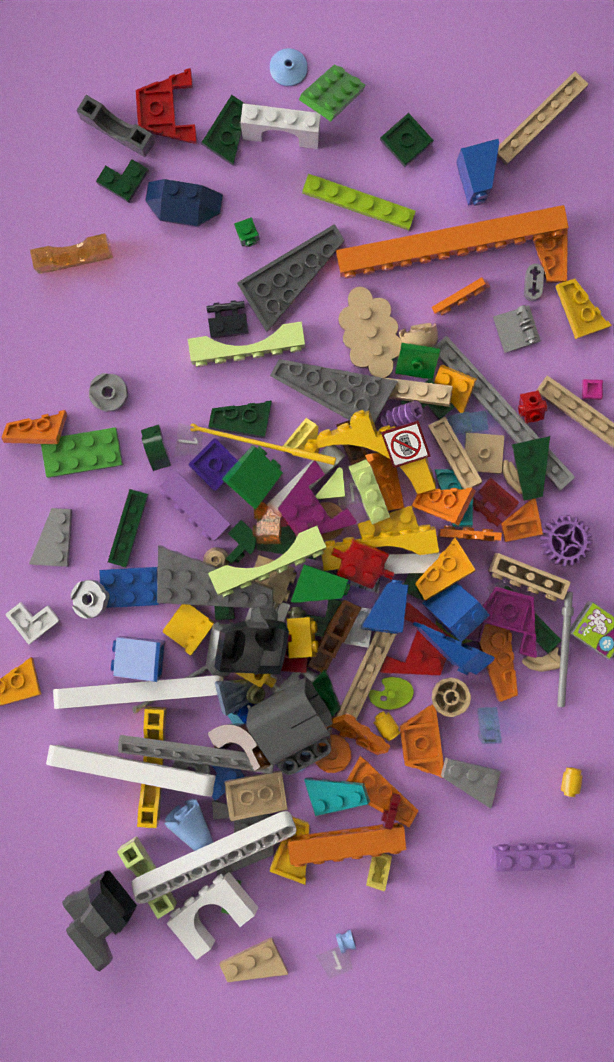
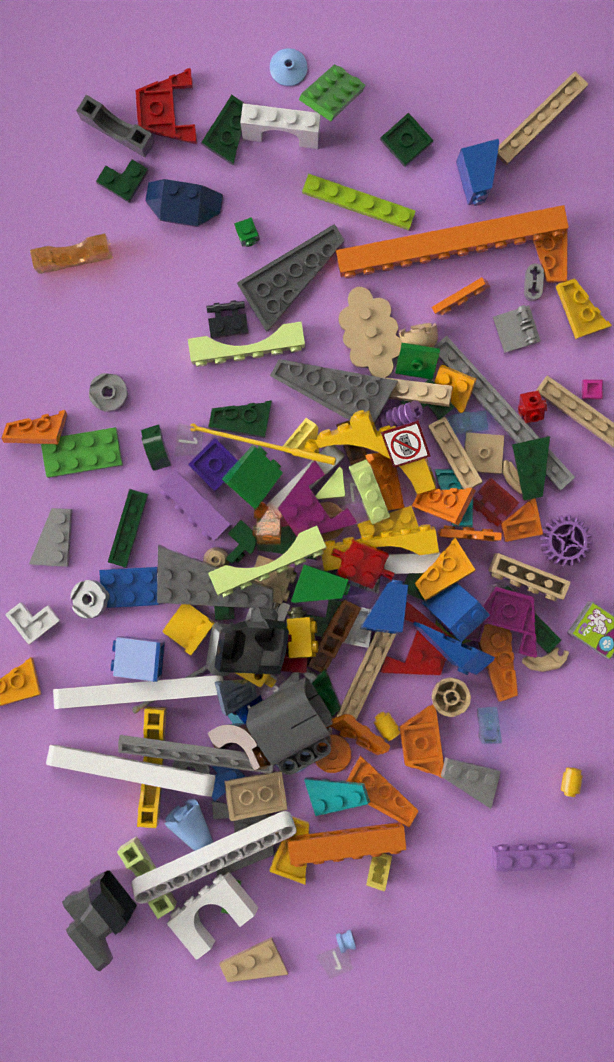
olive plate [247,685,265,704] -> none
lime piece [368,677,414,710] -> none
dark red plate [381,793,401,830] -> none
light grey bar [557,591,574,707] -> none

